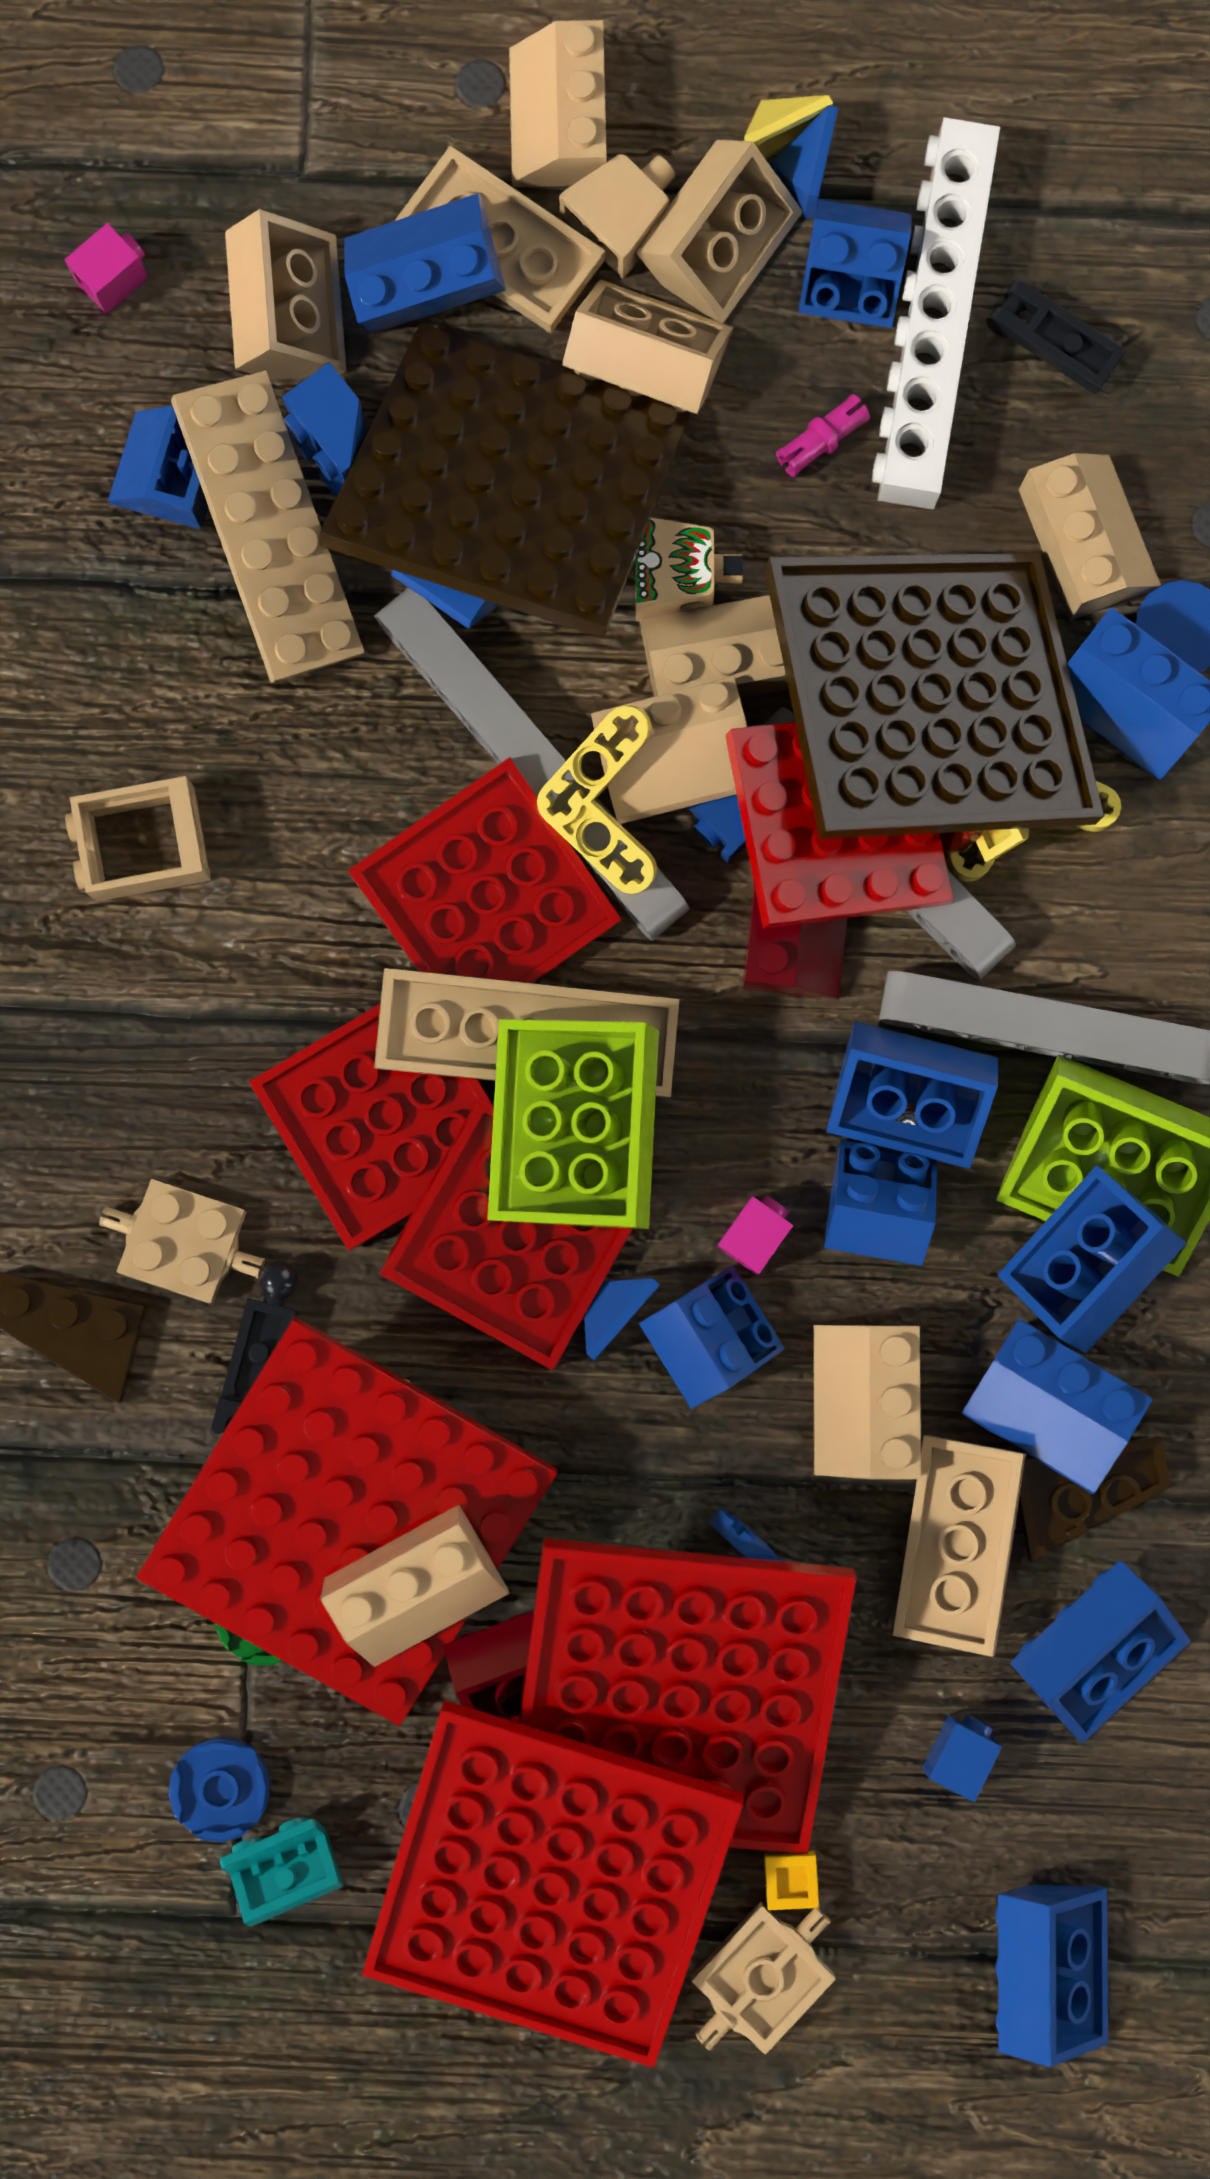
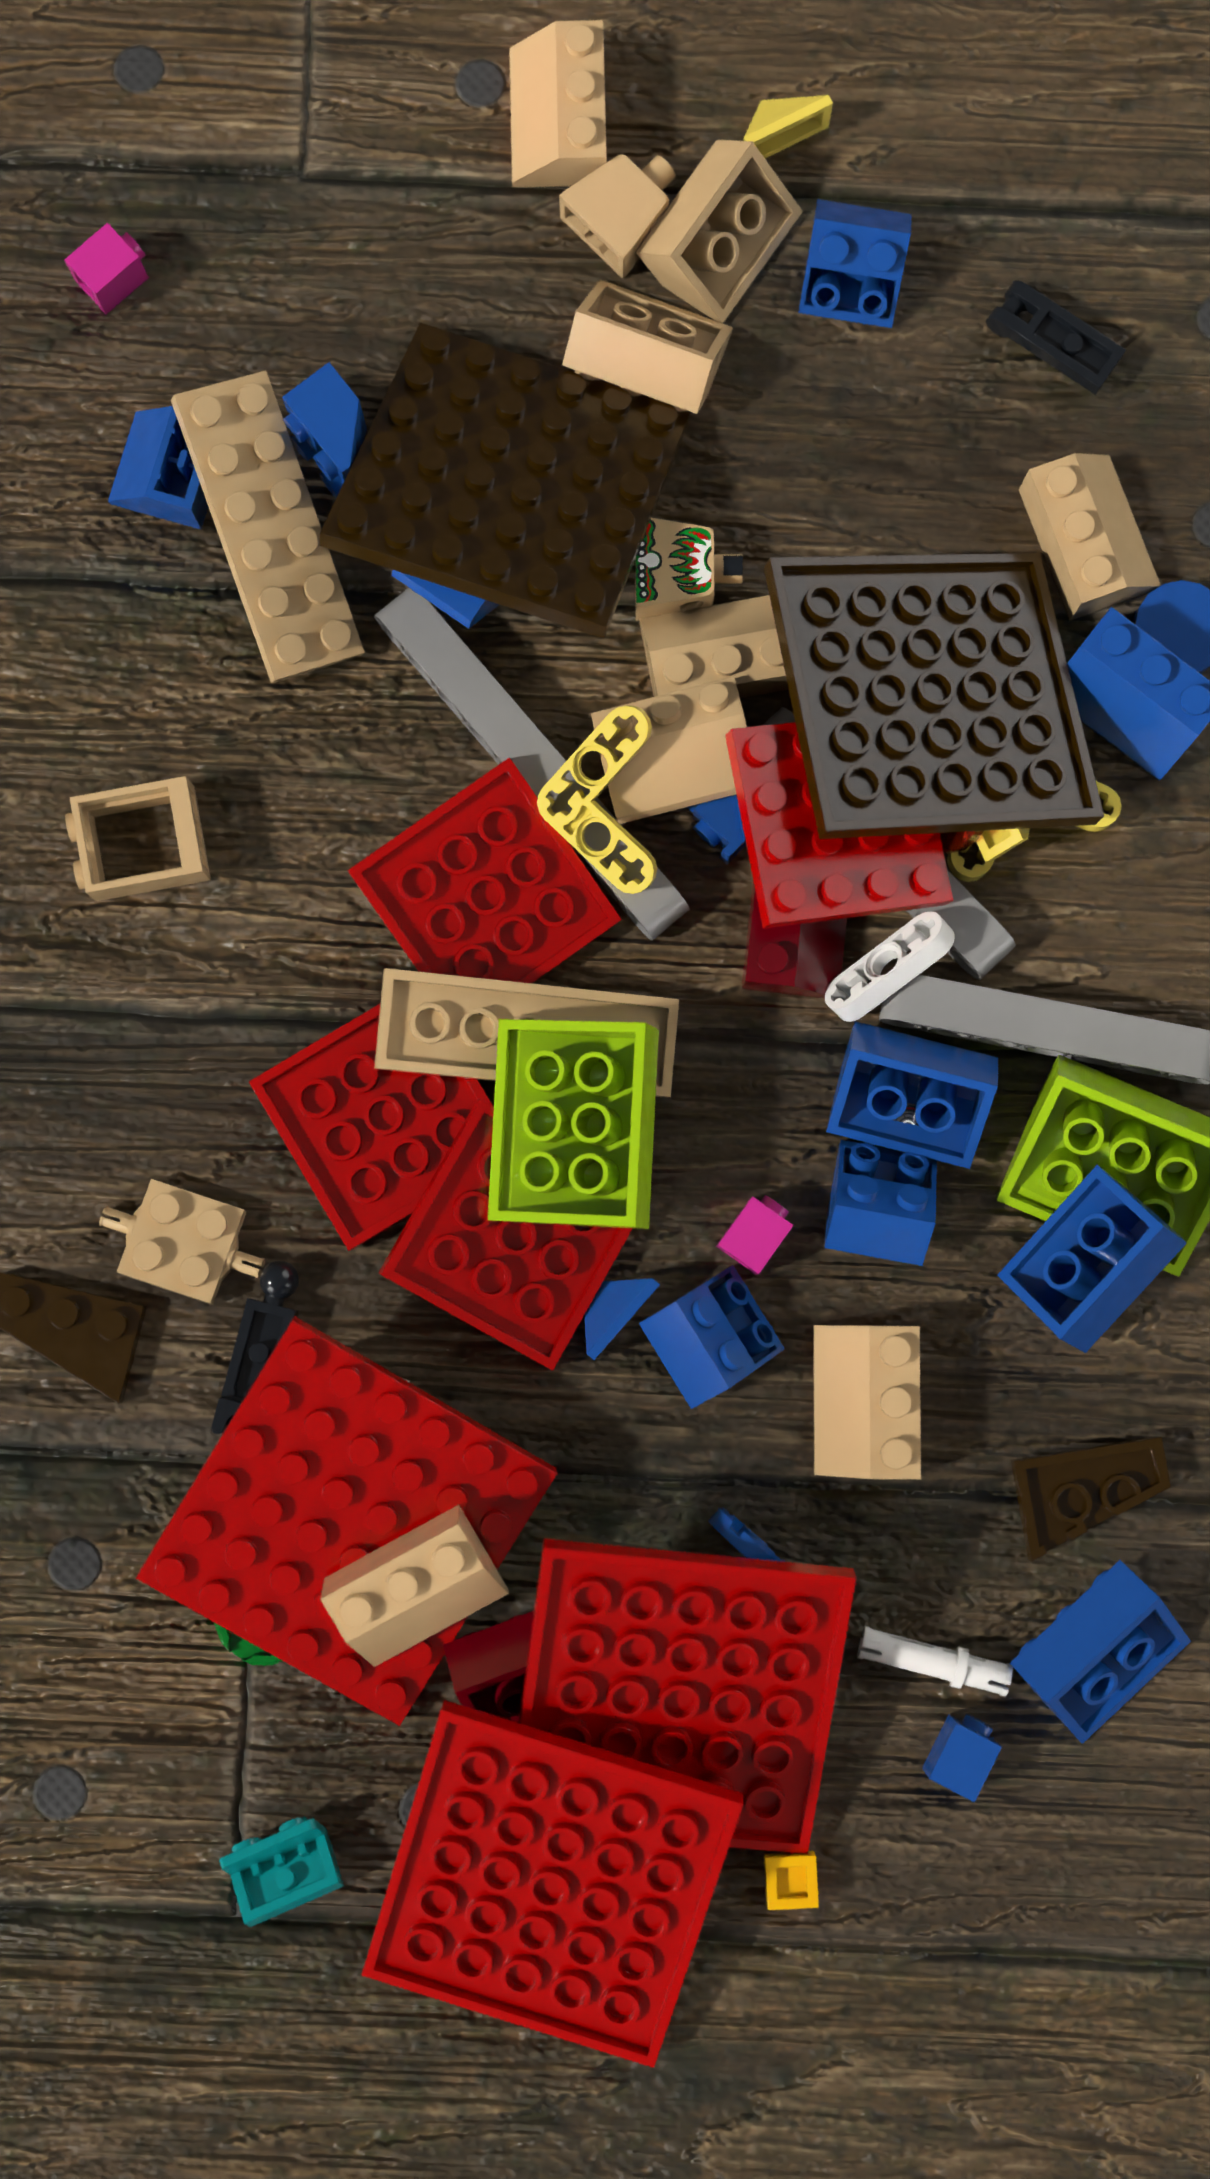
blue tile [168,1736,271,1842] -> none
tan slope [225,209,346,380] -> none
blue slope [344,193,506,334] -> none
tan plate [395,146,605,334] -> none
tan plate [691,1901,836,2055] -> none
blue slope [769,105,838,219] -> none
dark pink pin [776,394,870,477] -> none
white brick [872,117,1000,510] -> none
tan plate [893,1435,1026,1657] -> none
blue slope [961,1319,1153,1494] -> none
blue slope [996,1885,1108,2067] -> none
none -> white beam [825,911,955,1022]
none -> white pin [857,1626,1013,1697]

